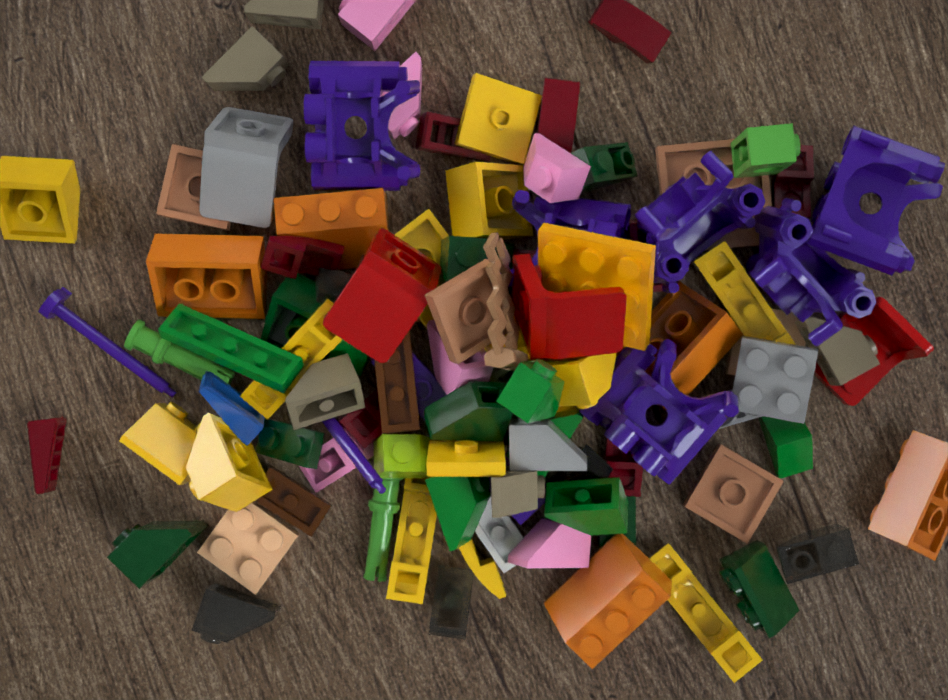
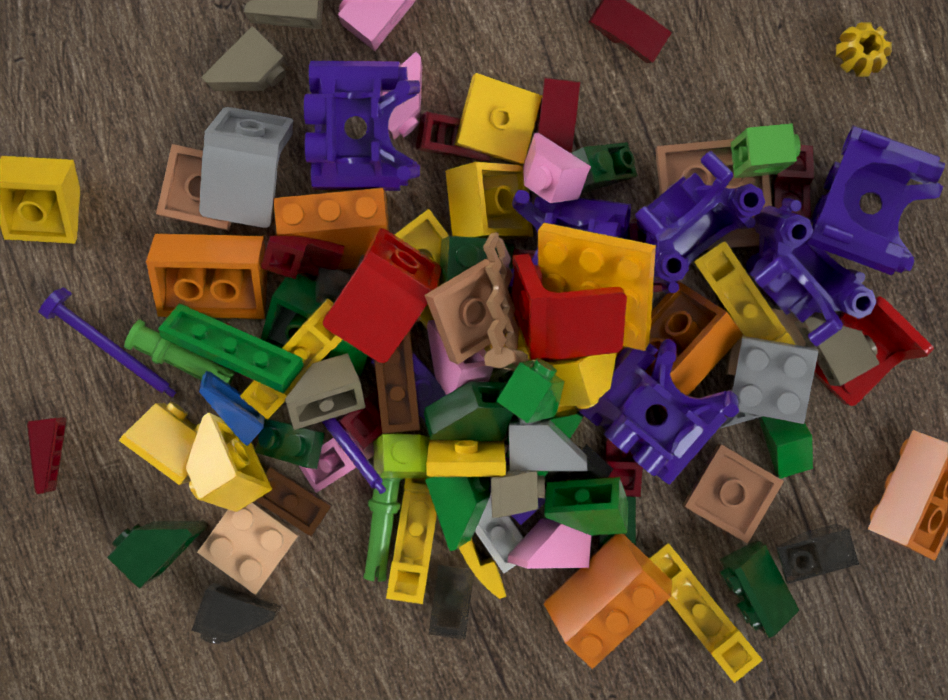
none -> yellow piece [836,22,892,77]

